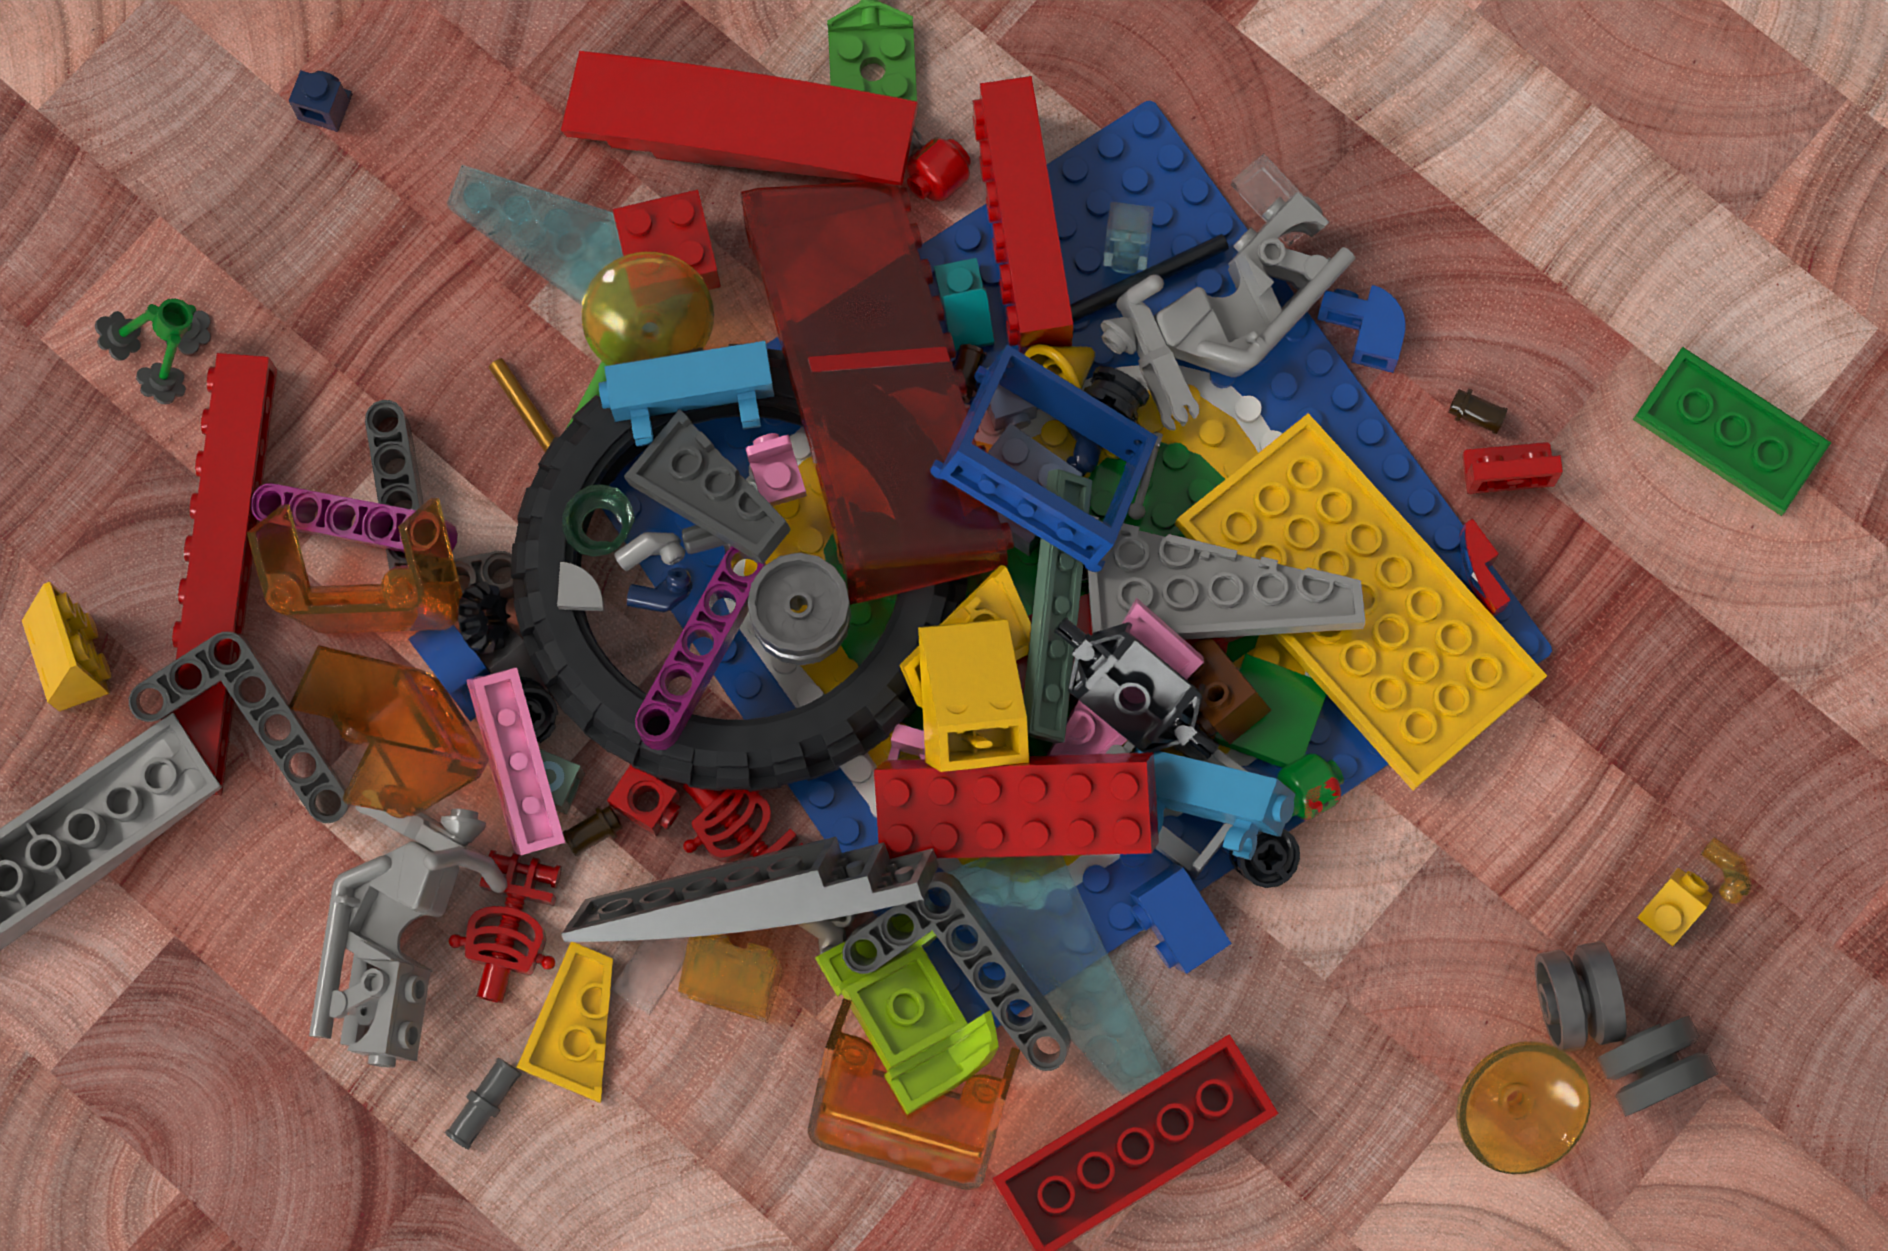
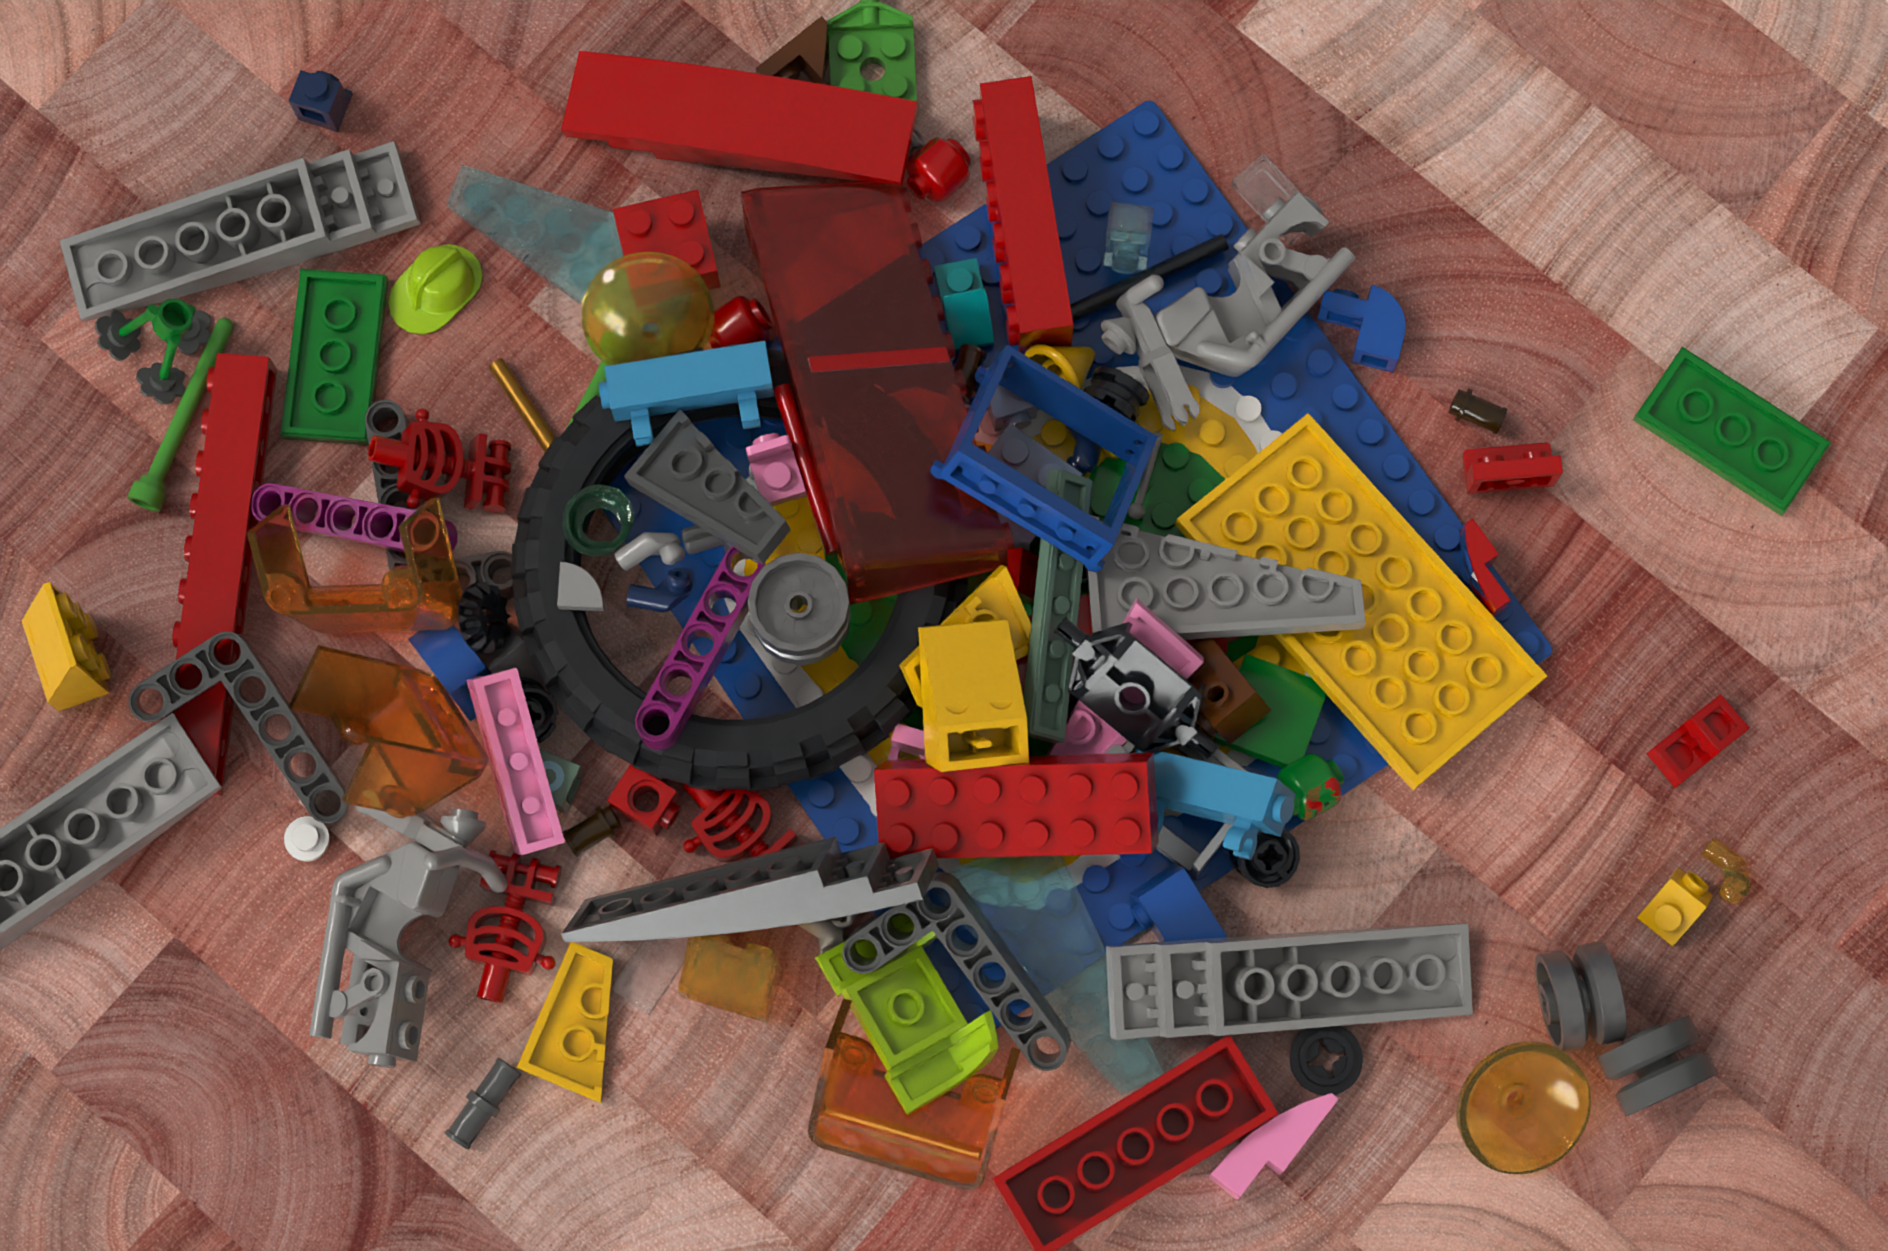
none -> light grey slope [60,141,421,322]
none -> bright green piece [127,318,233,512]
none -> green tile [280,269,389,445]
none -> white plate [284,816,330,862]
none -> red torso [368,408,512,513]
none -> lime piece [388,244,483,335]
none -> red head [706,296,773,349]
none -> reddish brown slope [756,16,829,84]
none -> red bar [773,383,843,556]
none -> red tile [994,548,1039,603]
none -> light grey slope [1106,923,1473,1040]
none -> bright pink slope [1208,1093,1339,1200]
none -> black gear [1290,1026,1363,1096]
none -> red slope [1646,694,1750,788]

